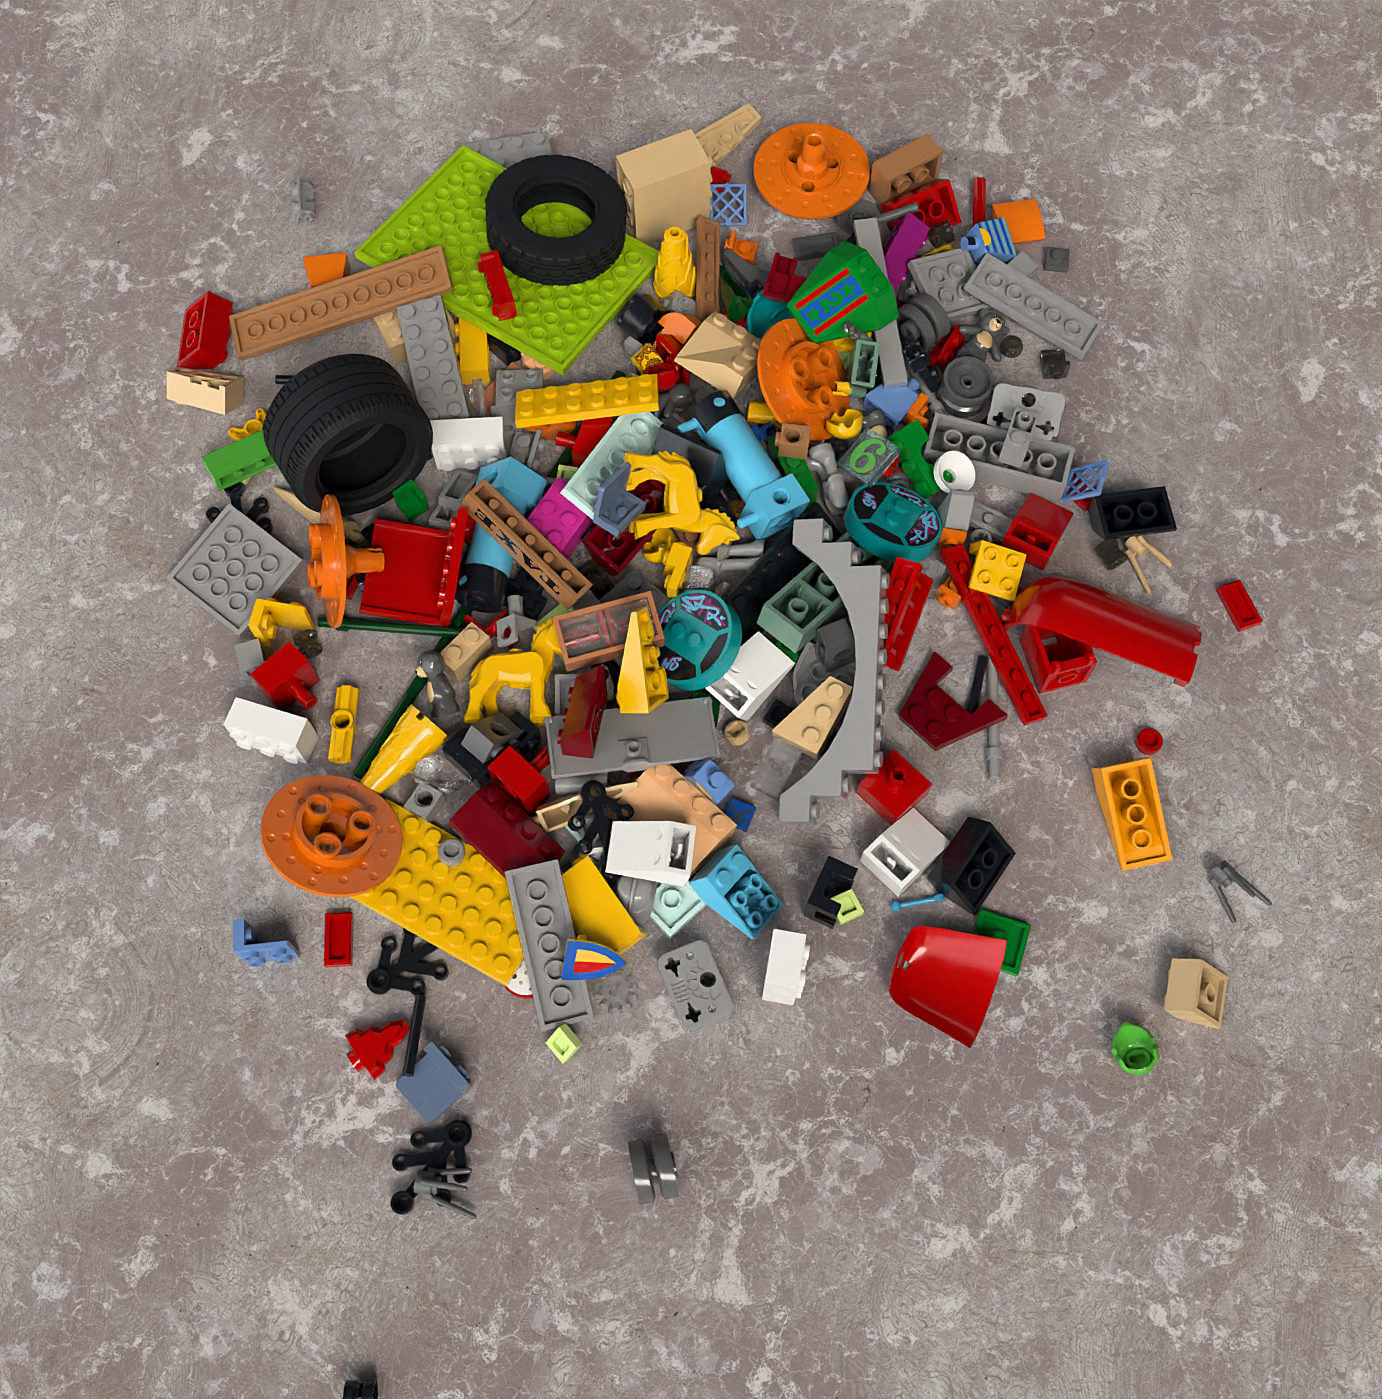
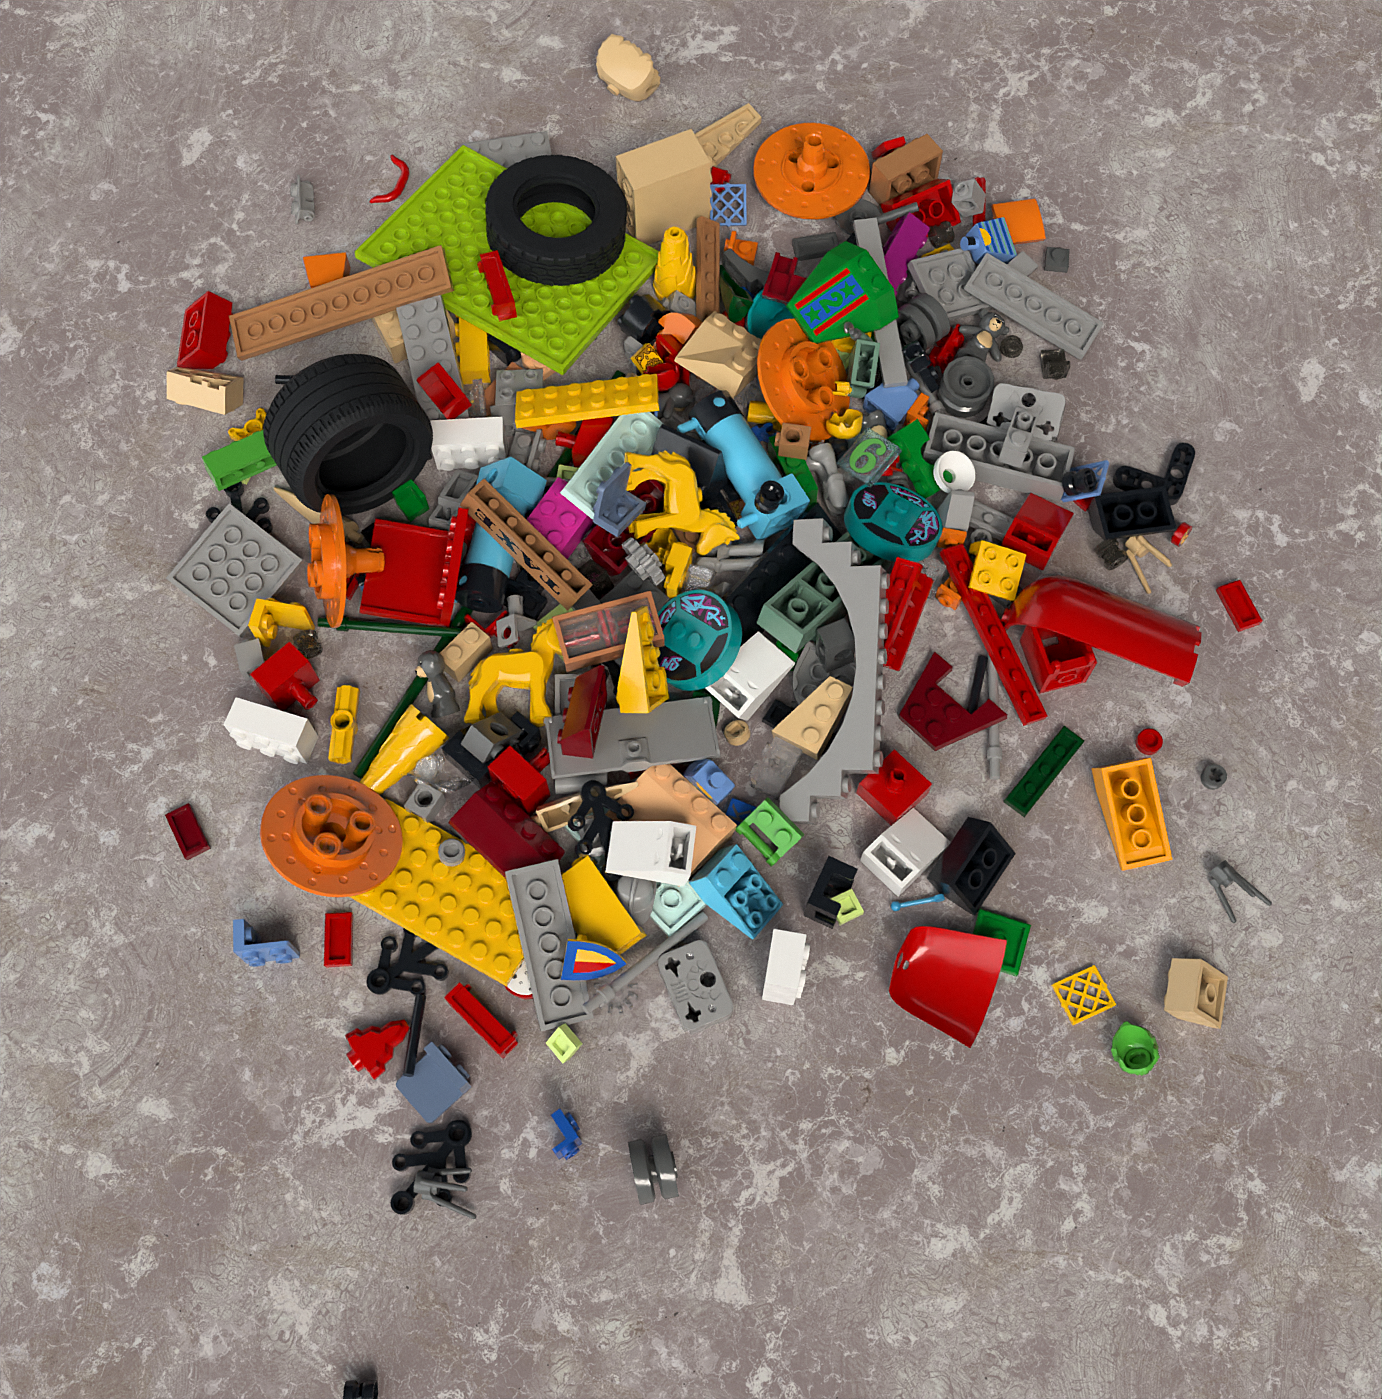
none -> dark red tile [165,803,211,860]
none -> red animal [369,155,410,203]
none -> red panel [416,362,472,419]
none -> red container [444,982,518,1059]
none -> blue bracket [551,1109,582,1160]
none -> light grey bar [581,912,708,1014]
none -> tan animal [596,34,661,102]
none -> light grey gear [622,537,665,586]
none -> bright green plate [735,797,804,867]
none -> black wheel [754,480,784,514]
none -> red tile [871,136,906,160]
none -> light grey brick [951,179,986,217]
none -> dark green tile [1004,726,1085,818]
none -> yellow window [1051,965,1116,1025]
none -> black wheel [1062,468,1097,496]
none -> black beam [1113,442,1195,505]
none -> red tile [1171,522,1192,547]
none -> dark grey bush [1201,764,1227,790]

